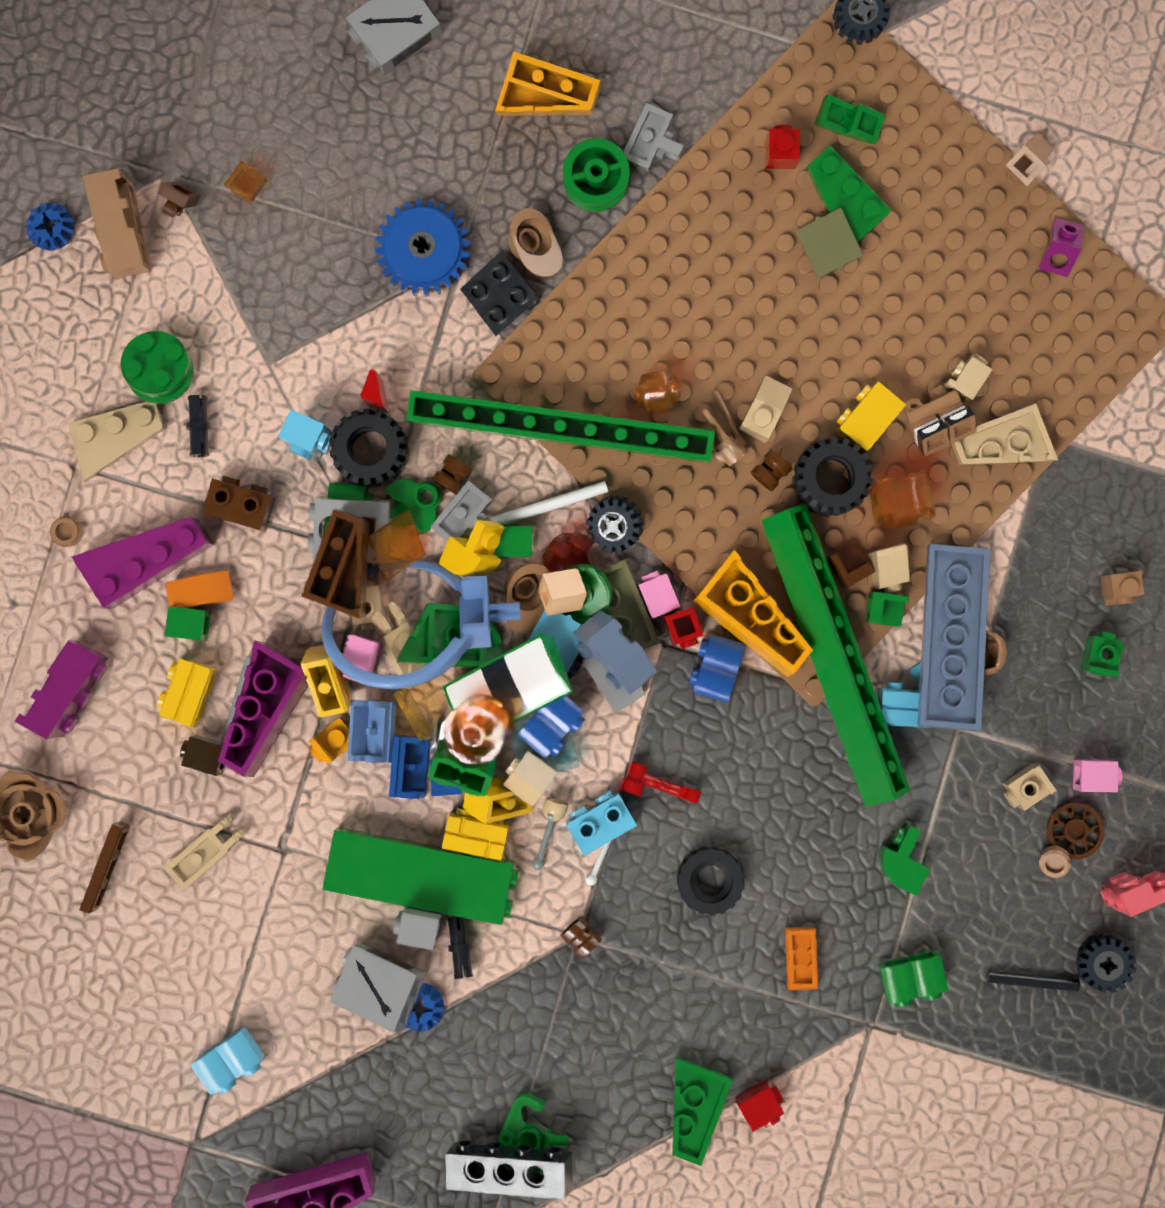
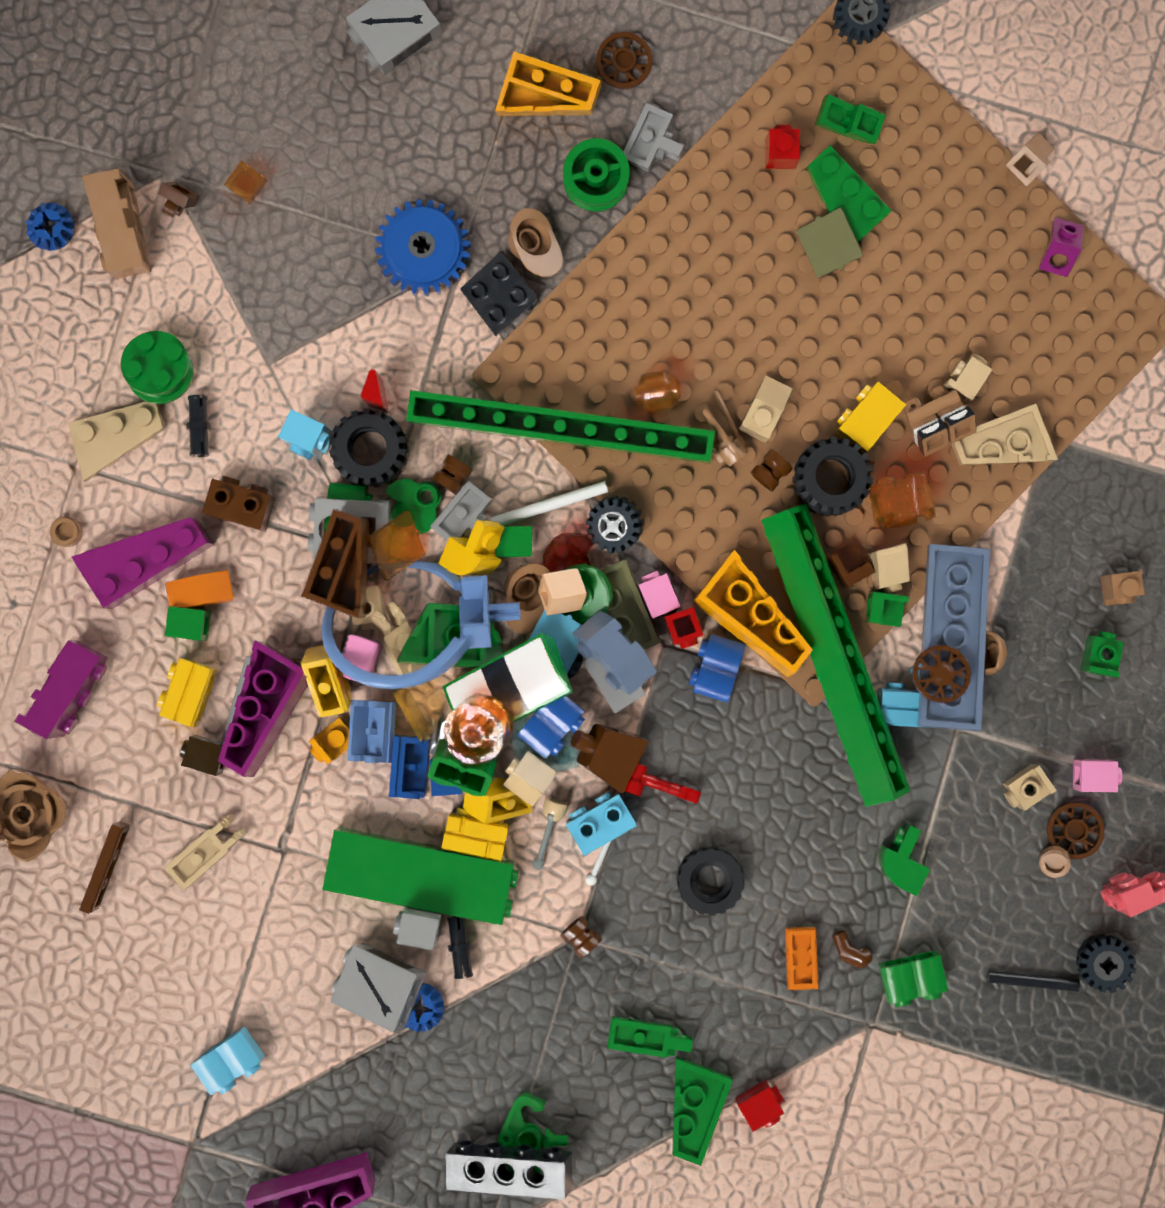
none -> reddish brown torso [570,723,649,793]
none -> reddish brown wheel [596,32,652,89]
none -> green hinge [607,1016,693,1058]
none -> reddish brown arm [832,930,873,968]
none -> reddish brown wheel [912,645,971,703]

